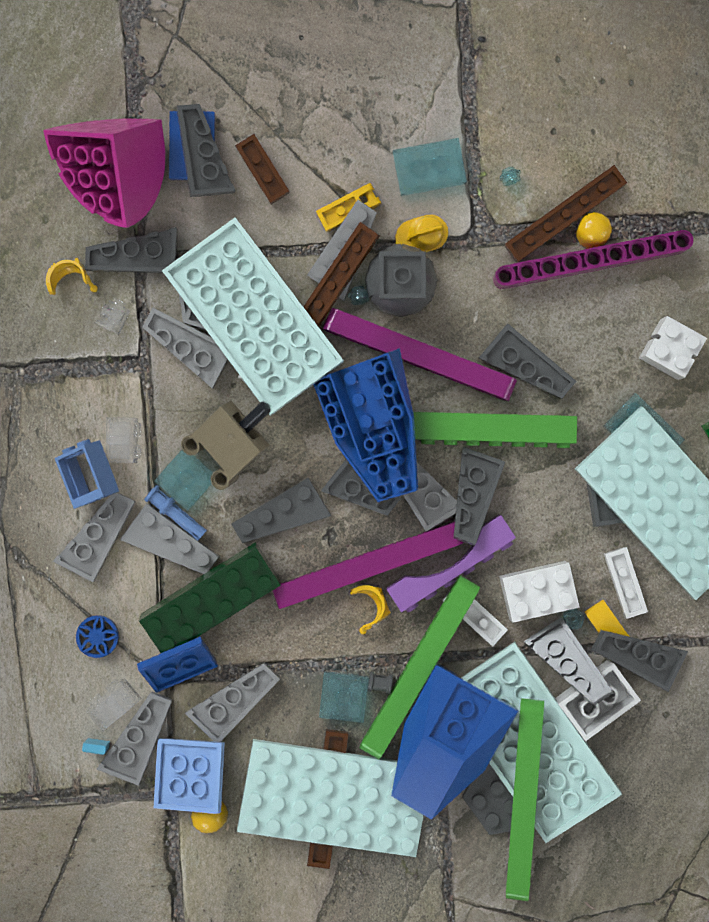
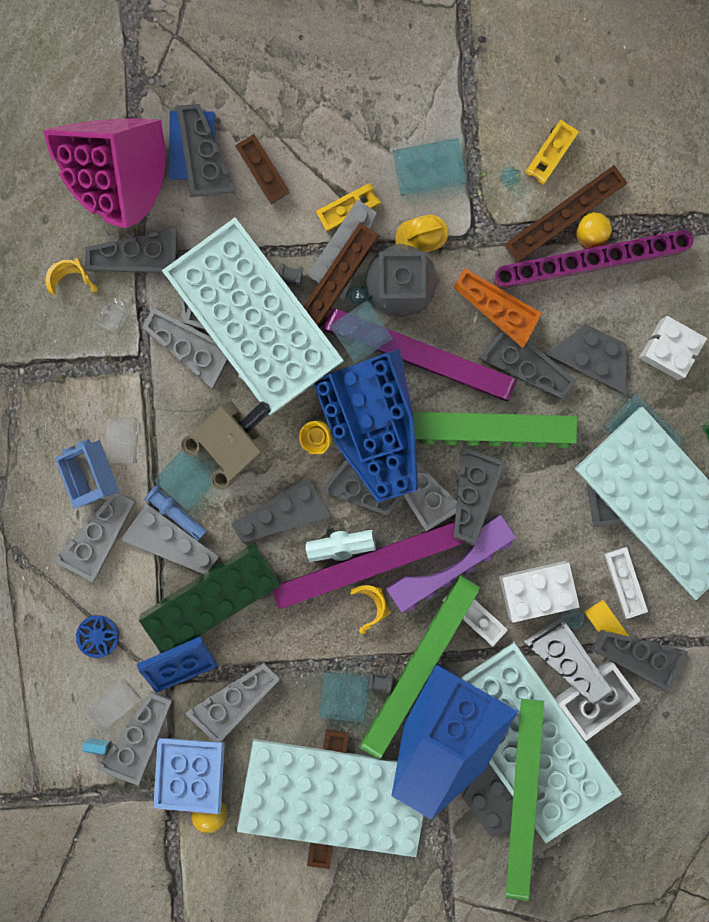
none -> dark grey bush [278,264,303,288]
none -> yellow hair [299,421,333,455]
none -> light aqua piece [306,530,376,562]
none -> clear light blue plate [330,300,393,364]
none -> orange wing [453,268,542,348]
none -> yellow plate [525,119,579,185]
none -> dark grey wing [546,324,626,394]

